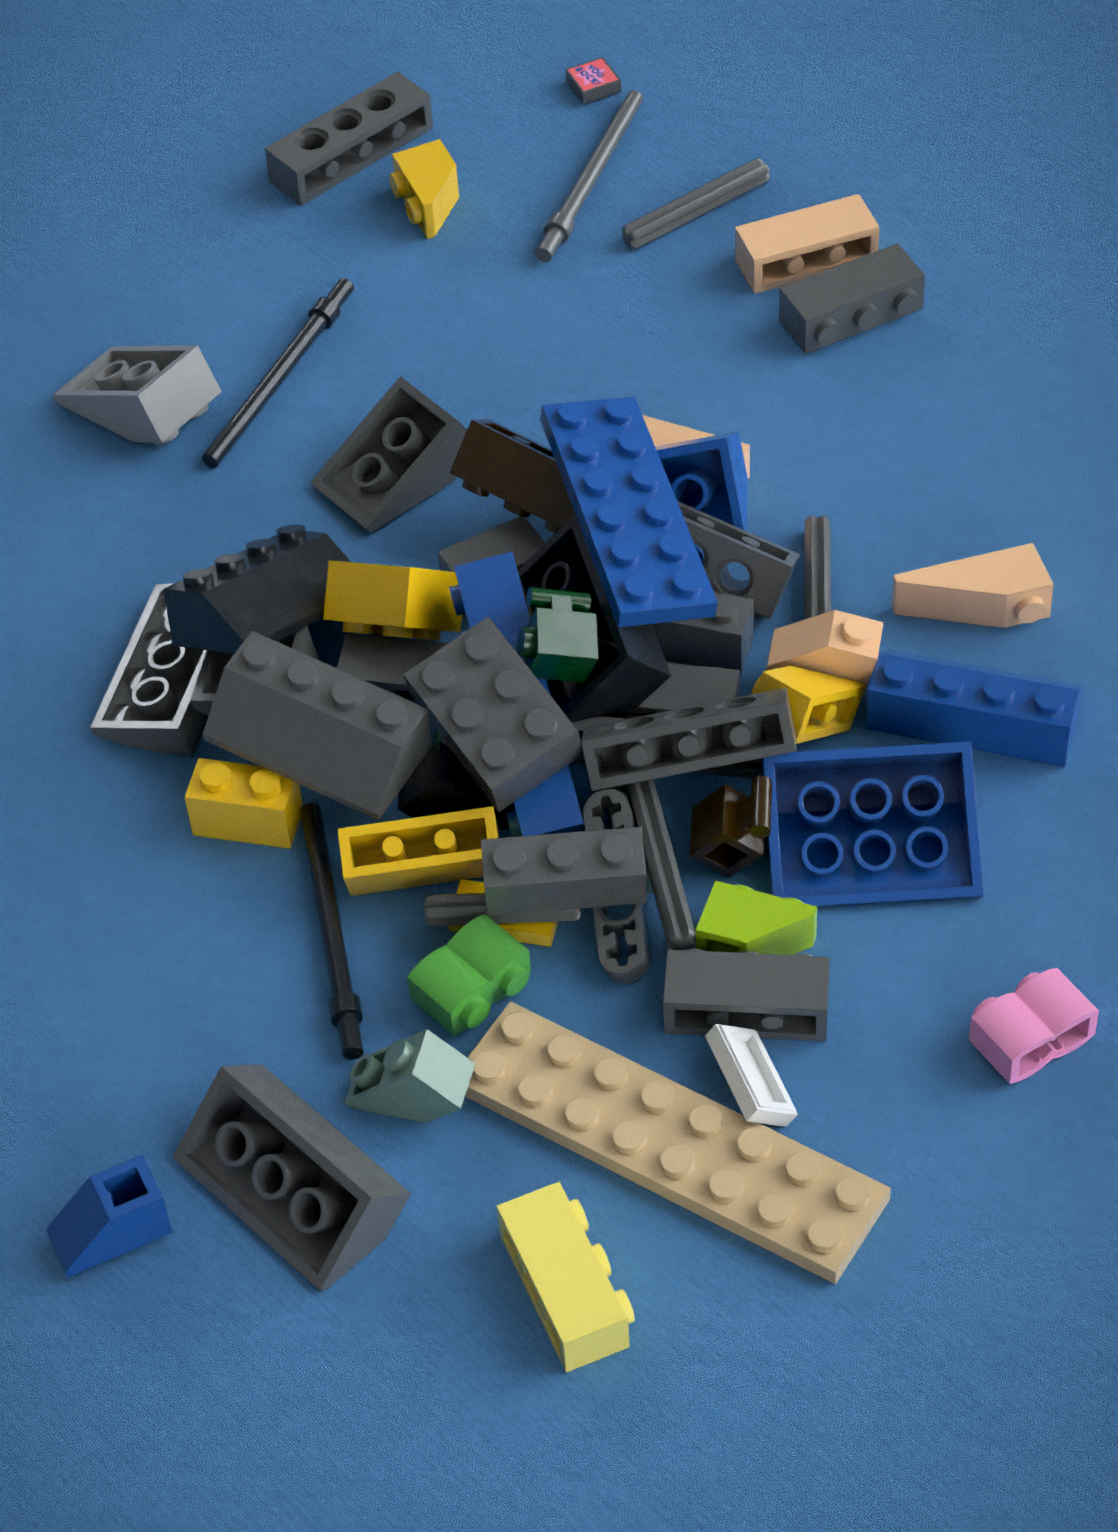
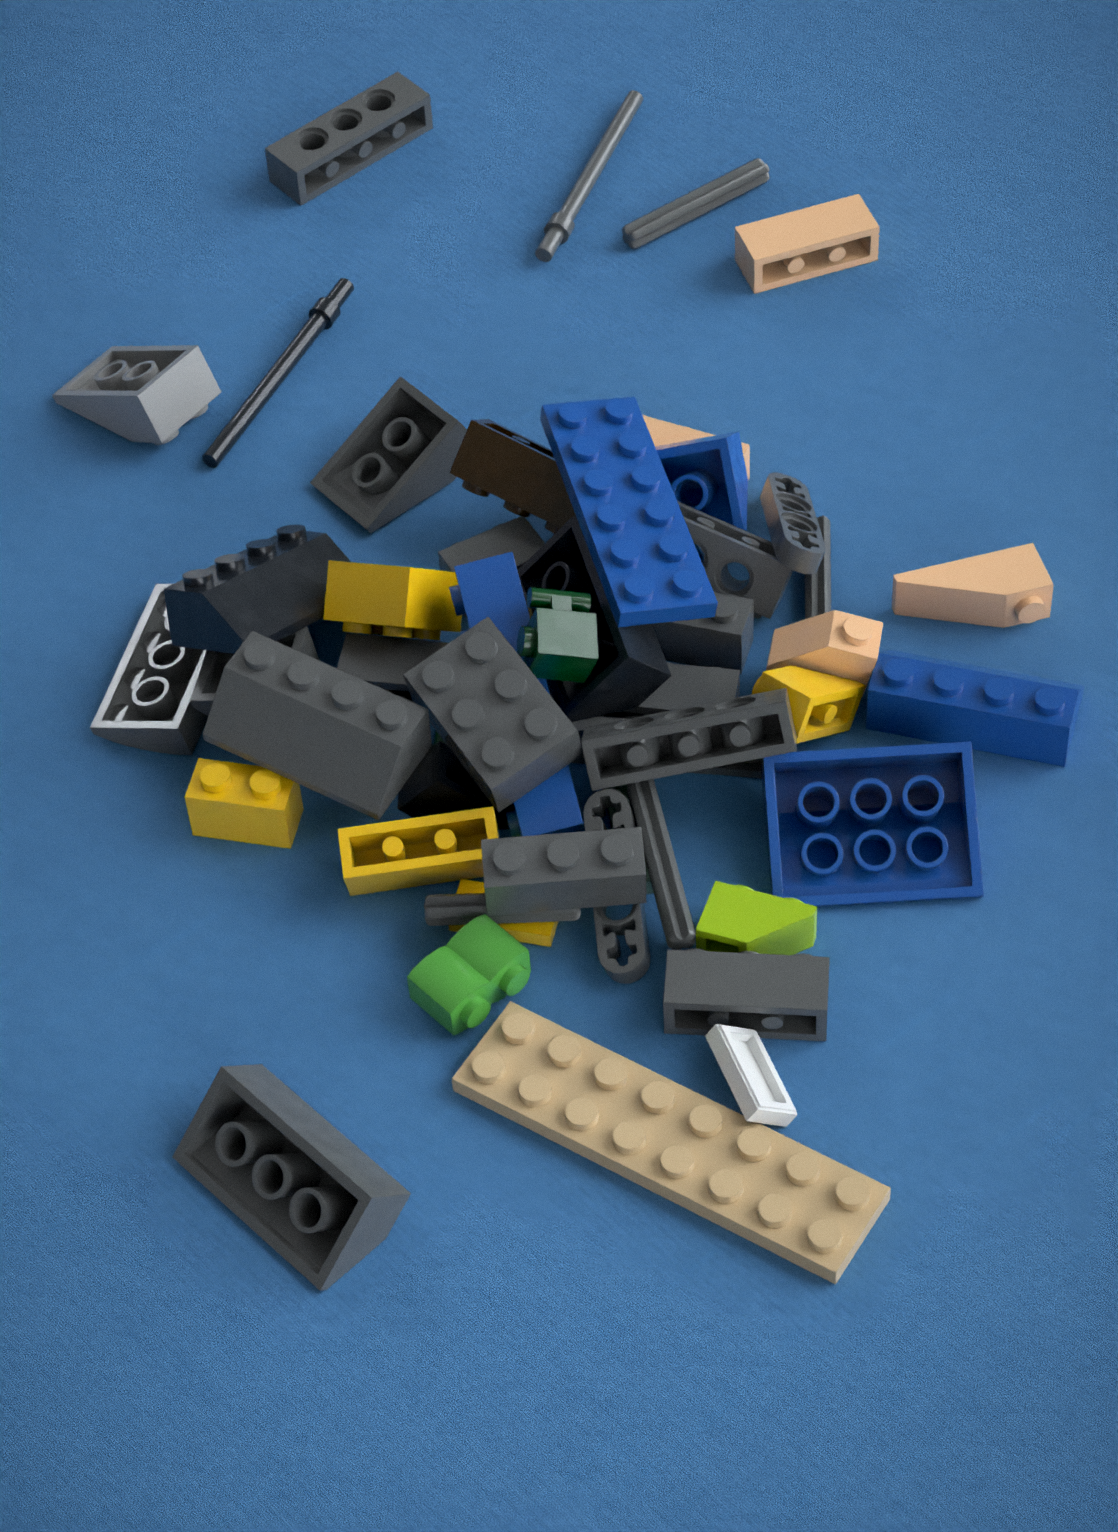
blue slope [46,1154,172,1278] -> none
black bar [300,802,364,1060] -> none
sand green slope [344,1029,475,1123] -> none
yellow slope [389,139,459,239] -> none
light yellow brick [496,1182,635,1373] -> none
tile [565,57,621,104] -> none
dark brown brick [689,776,772,878] -> none
dark grey brick [779,243,925,354] -> none
bright pink brick [969,968,1099,1084] -> none
none -> dark grey beam [760,472,826,574]

